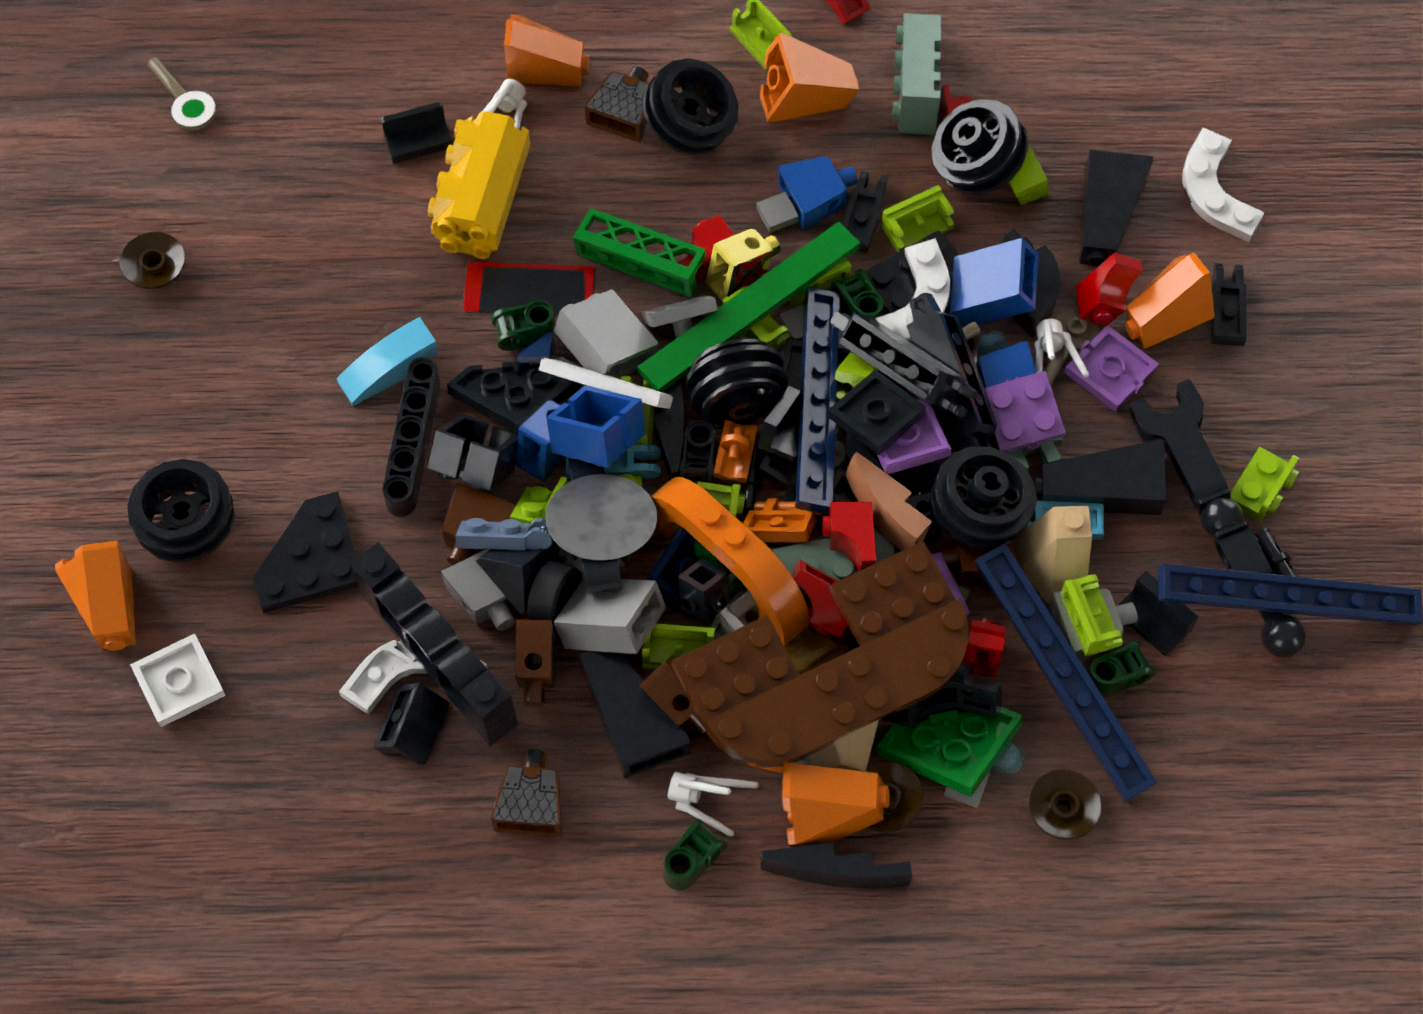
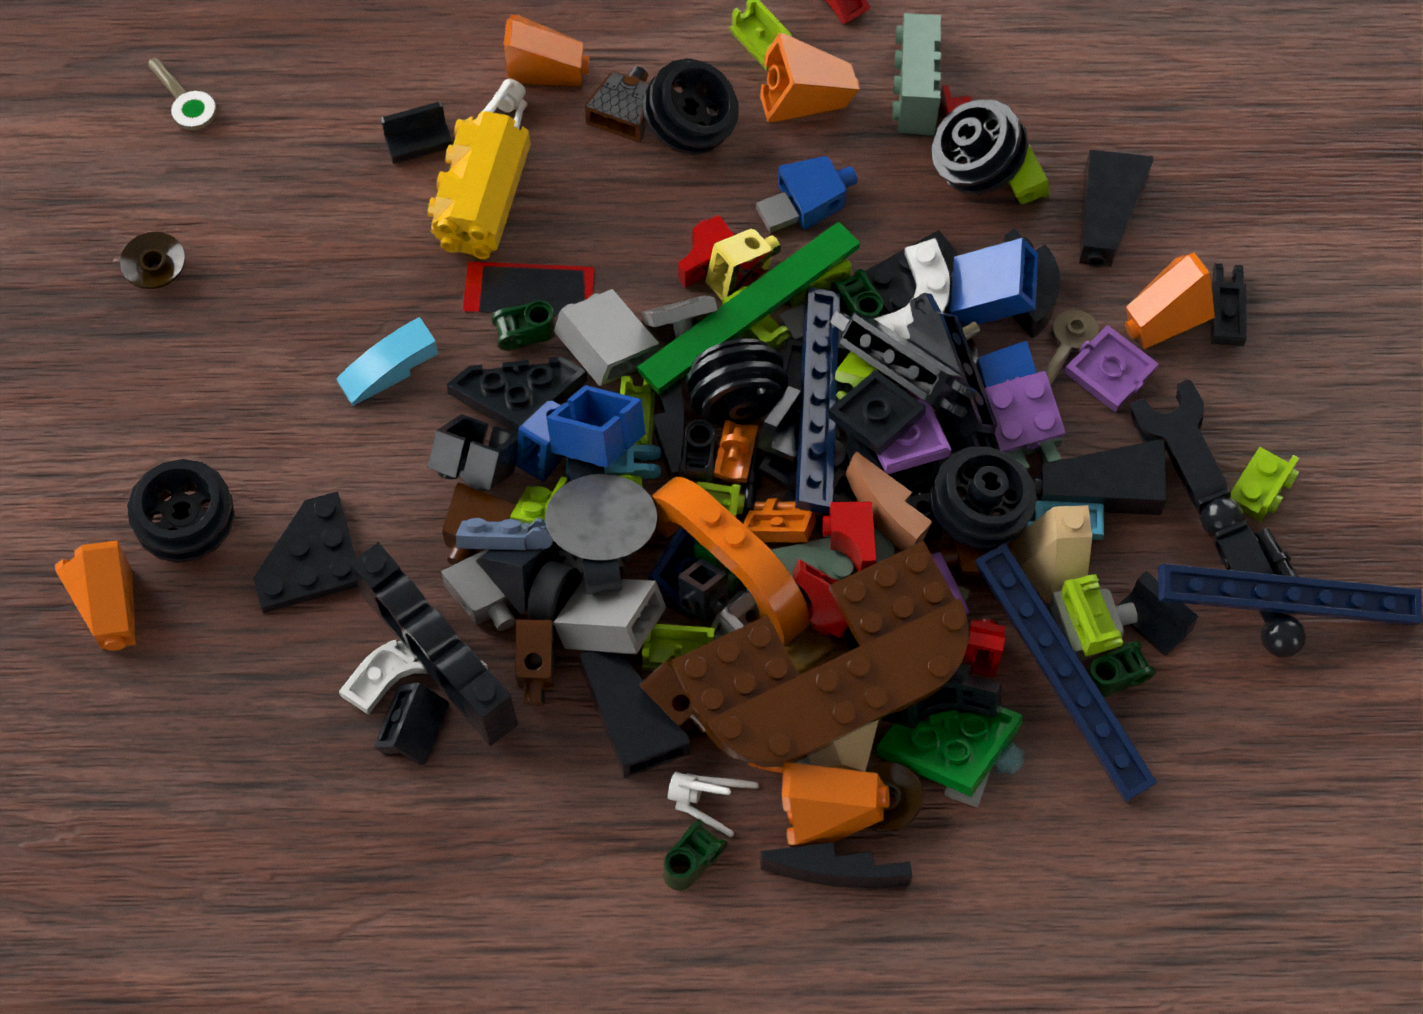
white plate [130,633,226,727] -> none
black beam [382,357,440,517] -> none
torso [491,749,562,837] -> none
dark blue slope [517,331,556,363] -> none
white tile [539,358,673,409] -> none
green fence [573,208,706,297] -> none
black hinge [842,171,888,253] -> none
lime hinge [881,185,954,252] -> none
clear light blue plate [977,330,1009,357] -> none
dark brown dish [1029,769,1101,839] -> none
white plant [1035,318,1089,378] -> none
red arch [1076,253,1143,326] -> none
white plate [1182,128,1264,243] -> none

